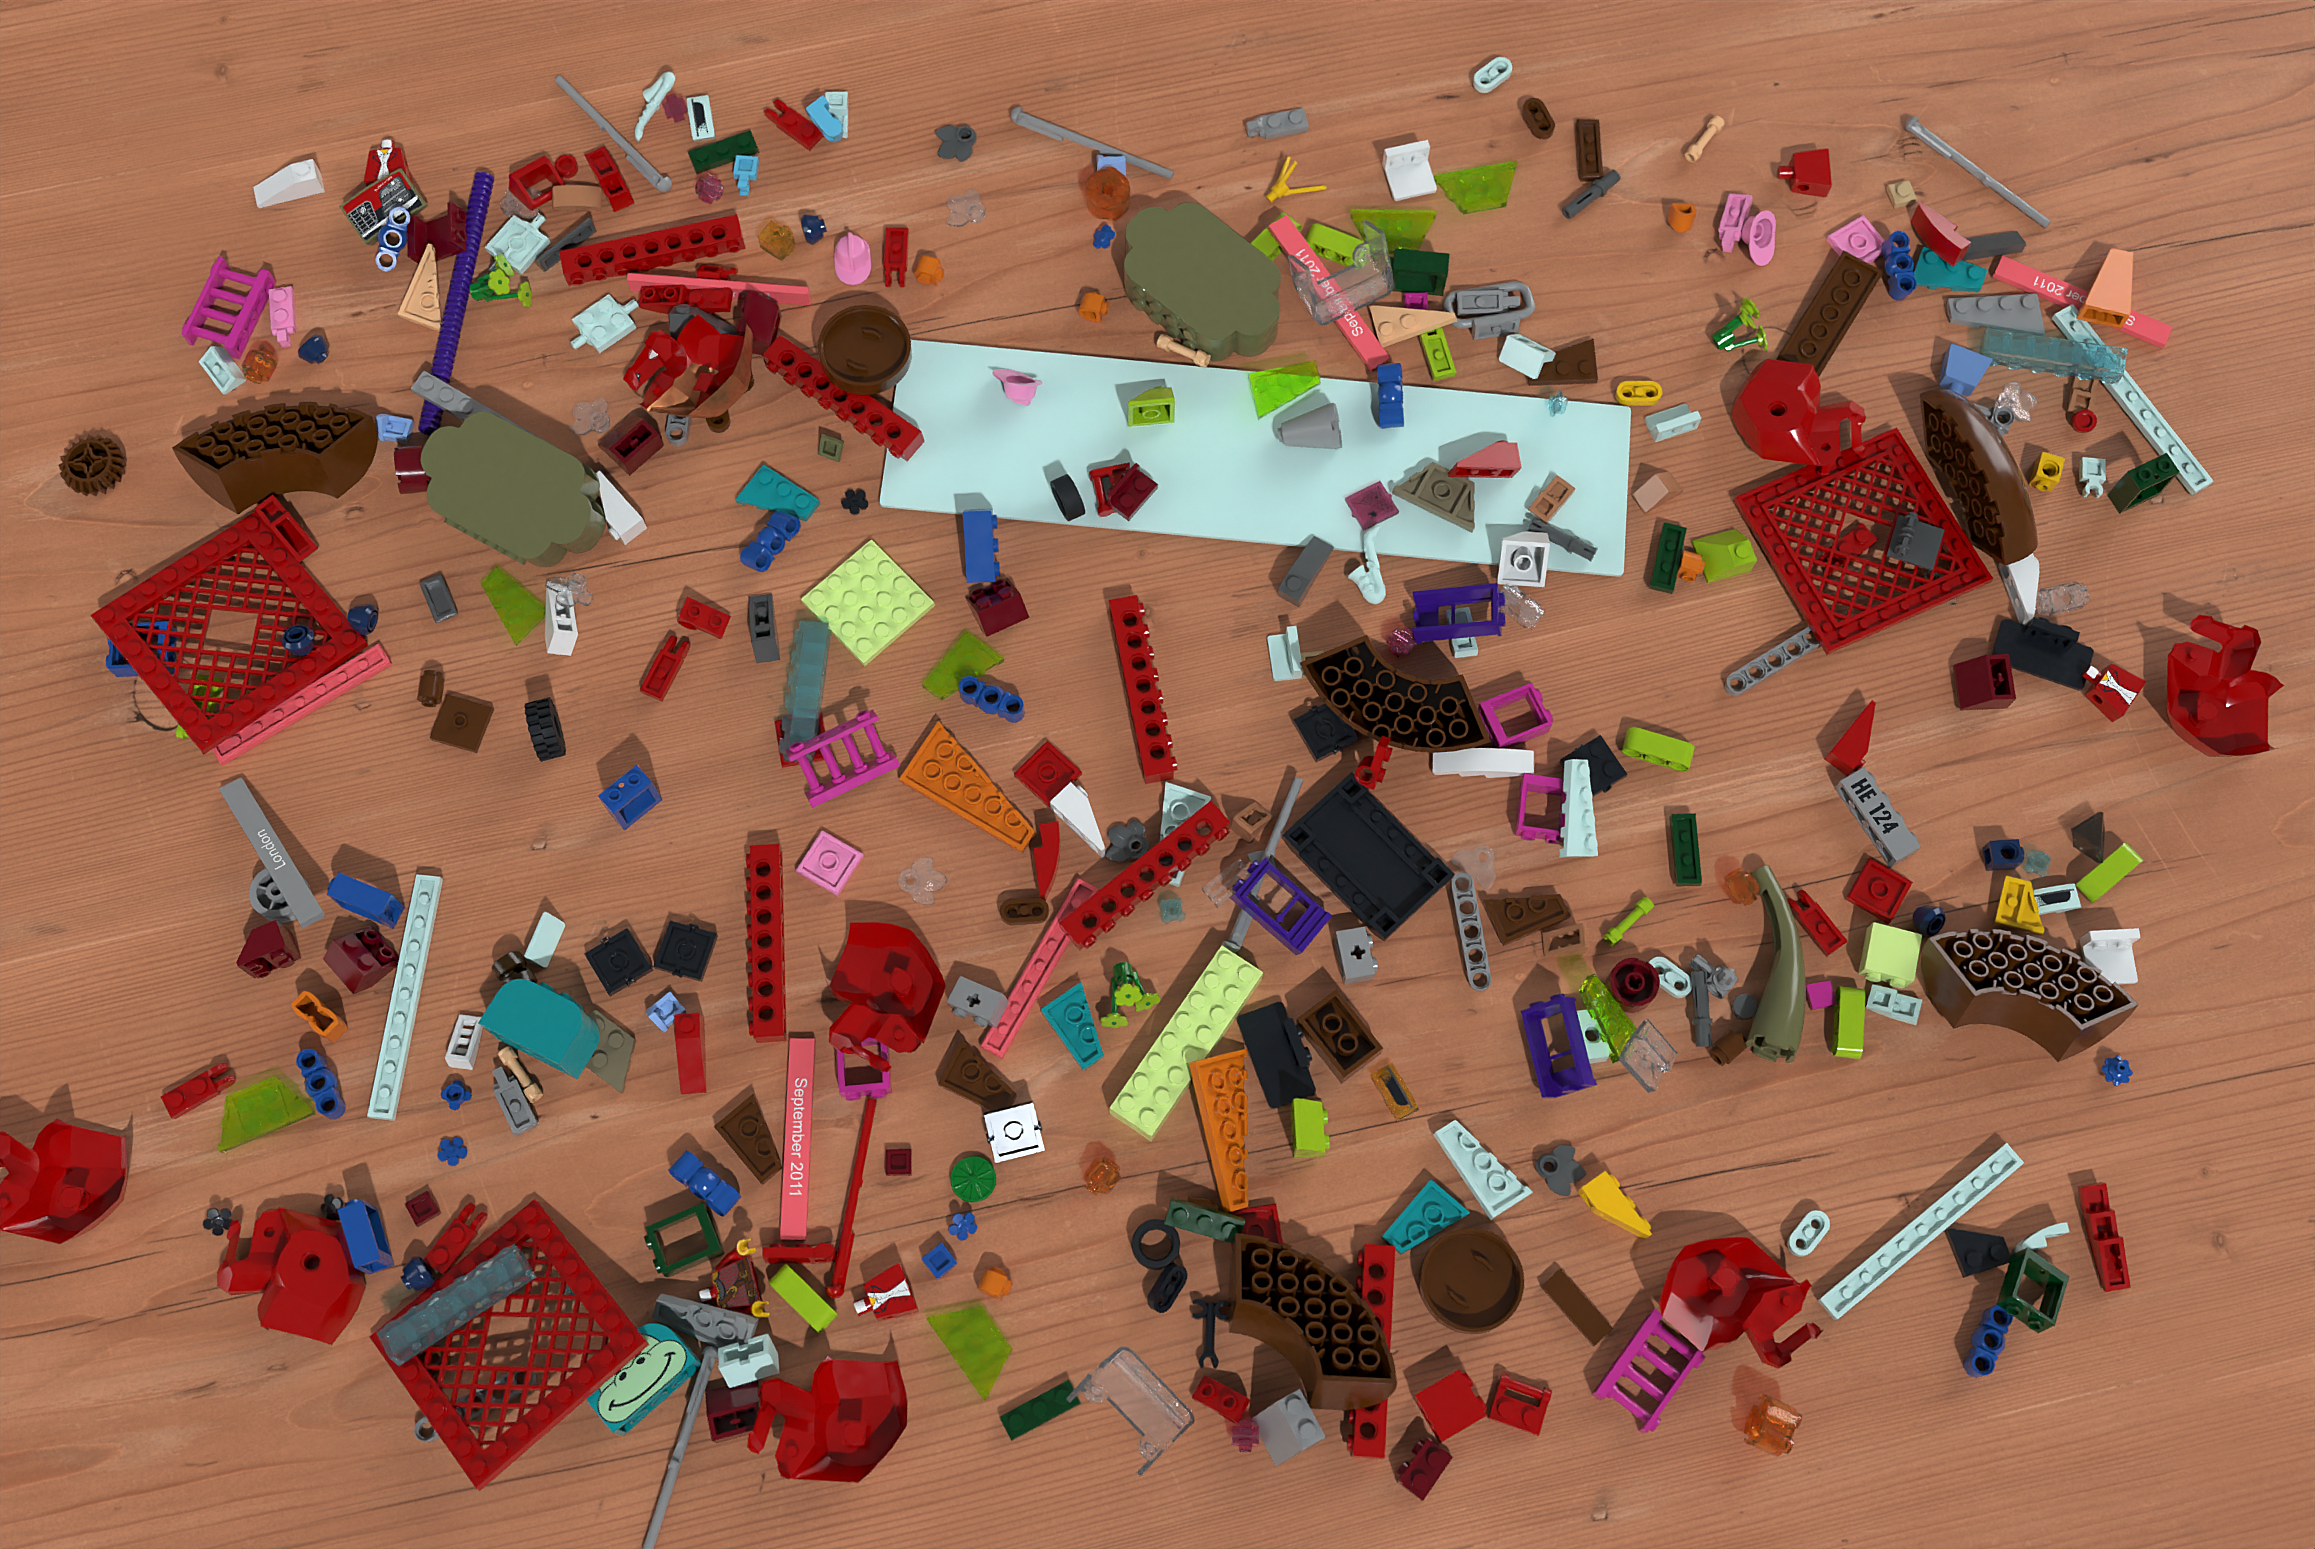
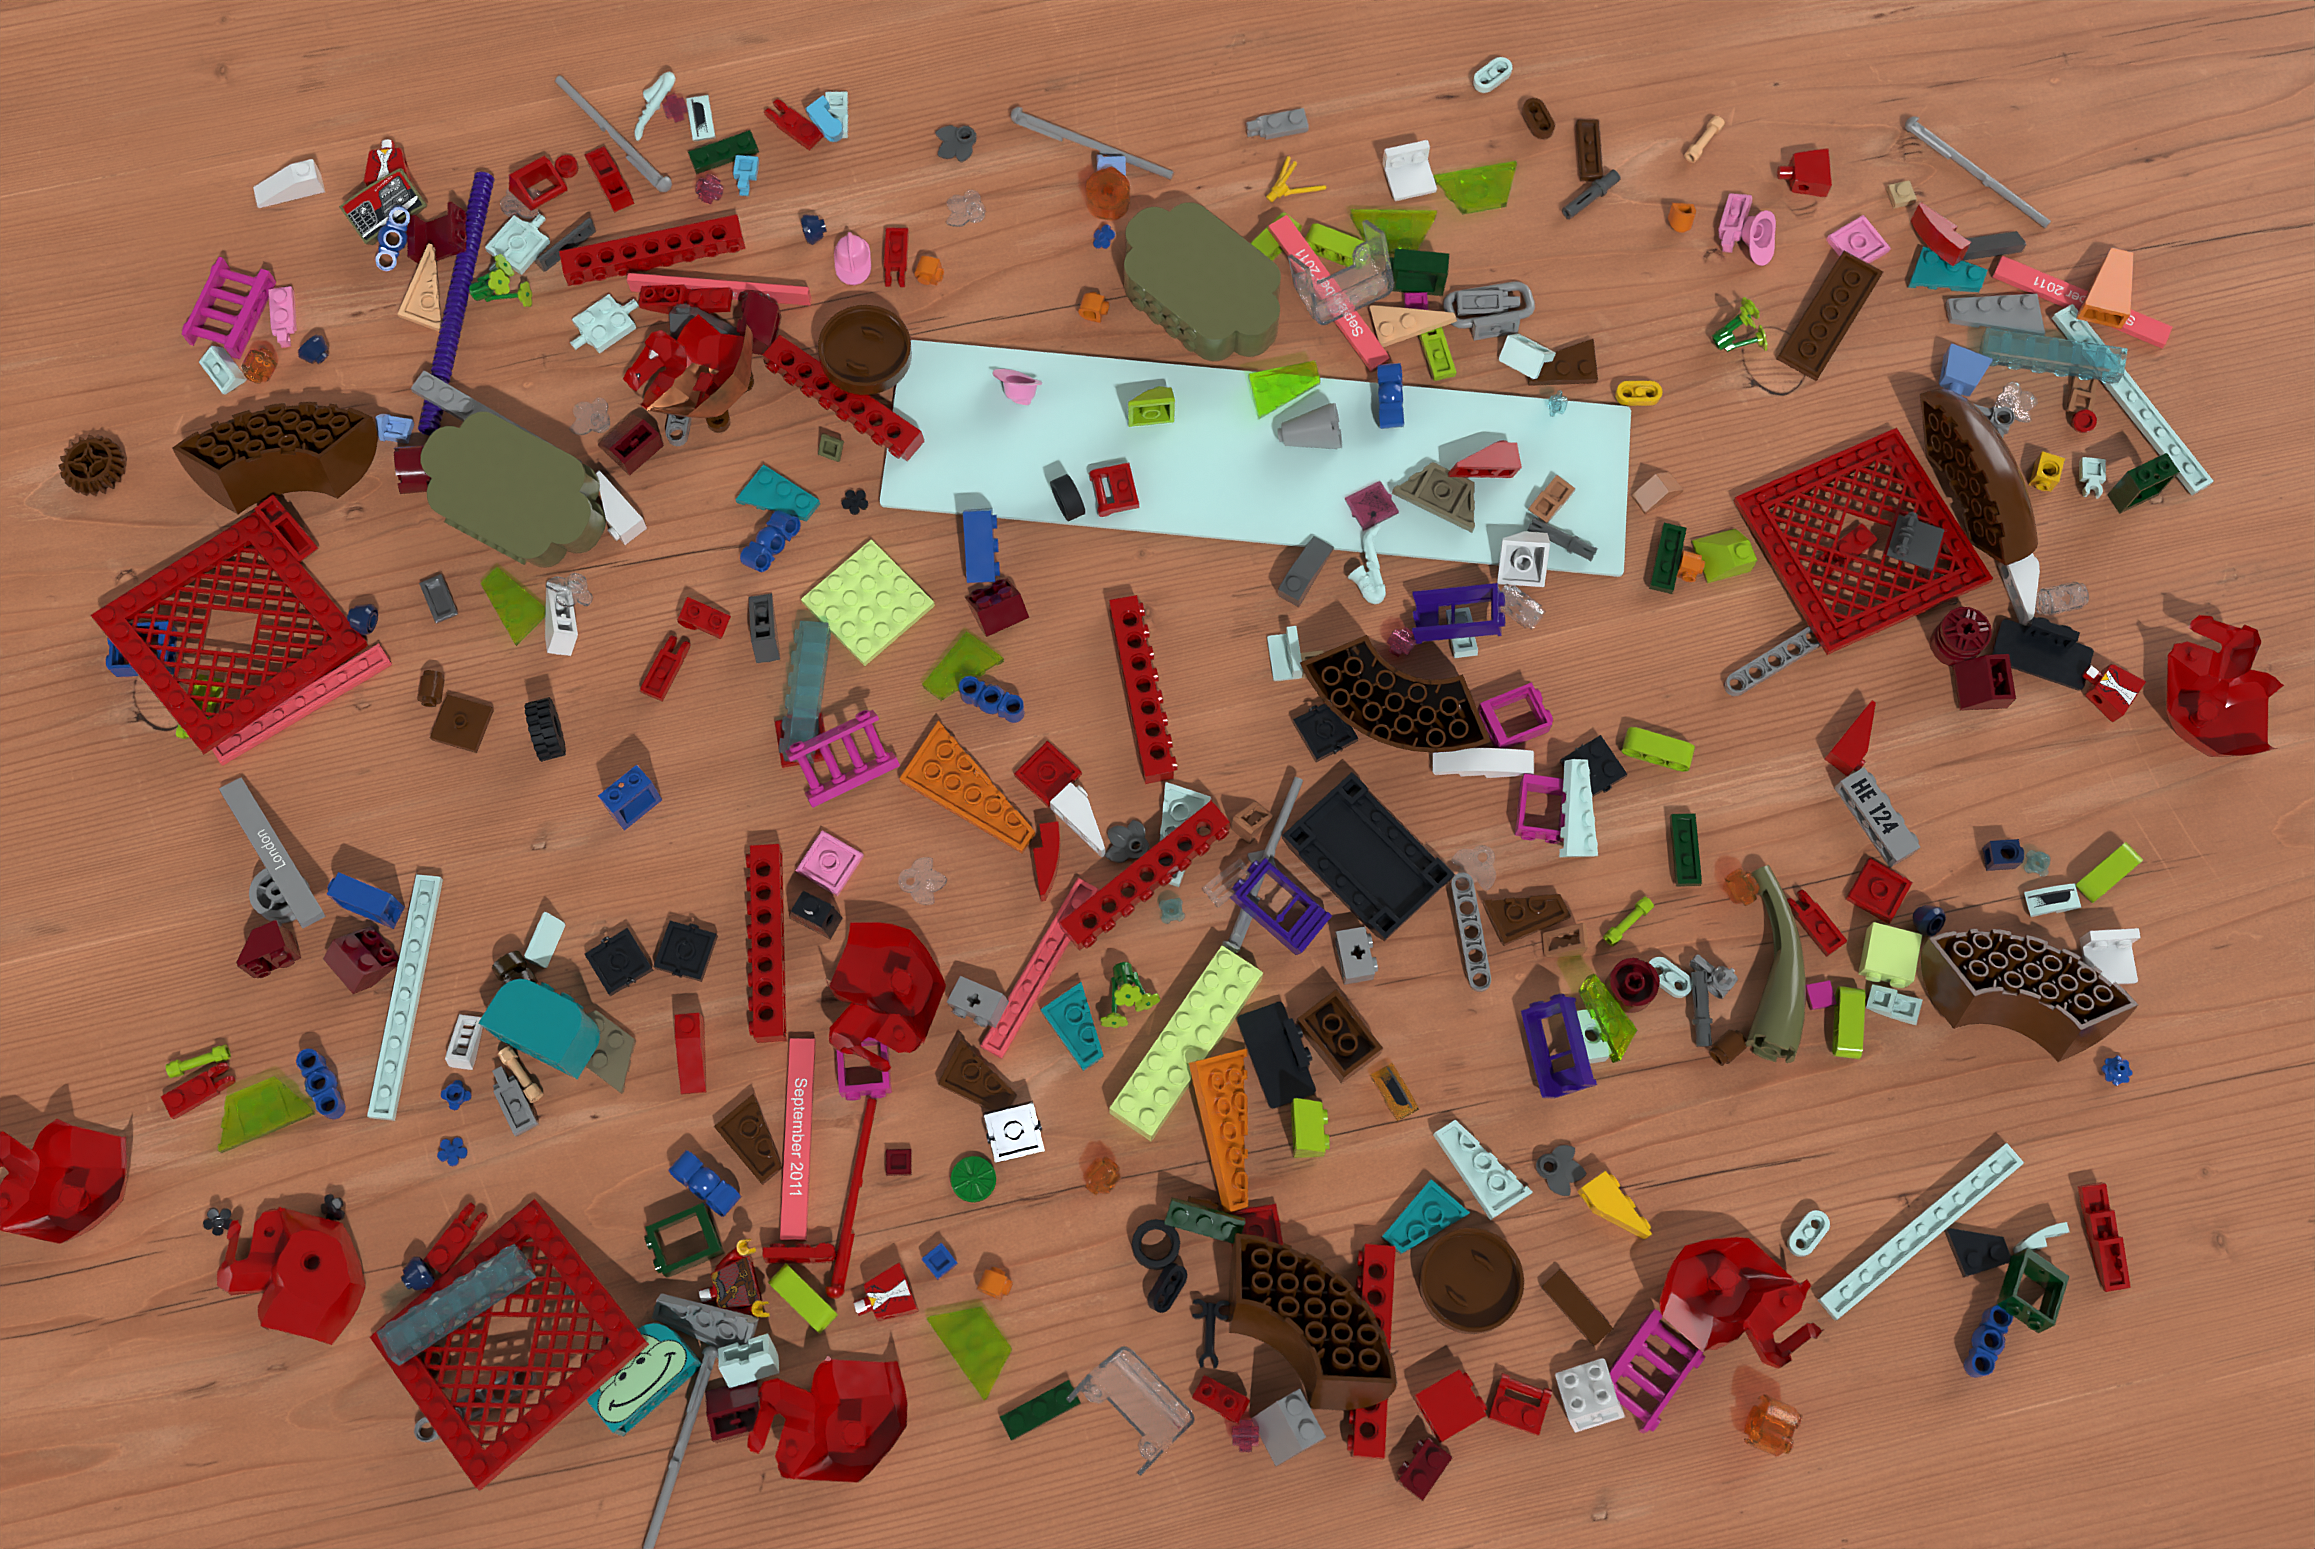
dark blue cone [281,625,314,656] -> none
orange brick [291,991,348,1043] -> none
blue window [337,1199,394,1275] -> none
dark red tile [405,1191,441,1227] -> none
nougat slope [552,185,602,212] -> none
light blue tile [645,992,687,1033] -> none
red plate [697,264,738,281] -> none
clear yellow brick [757,220,796,261] -> none
blue plant [948,1212,977,1240] -> none
reddish brown plate [1000,897,1049,925] -> none
dark red bracket [1106,463,1158,521] -> none
light nougat bar [1157,334,1211,367] -> none
red plate [1355,736,1393,790] -> none
clear slope [1618,1019,1677,1093] -> none
light aqua panel [1645,404,1702,442] -> none
red piece [1731,359,1866,476] -> none
dark grey tile [1731,994,1758,1020] -> none
blue piece [1882,231,1917,301] -> none
yellow wing [1994,876,2044,936] -> none
clear smoke slope [2071,812,2105,863] -> none
none -> lime bar [165,1044,231,1078]
none -> black torso [790,891,843,940]
none -> white bracket [1555,1358,1625,1433]
none -> dark red wheel [1930,607,1992,667]

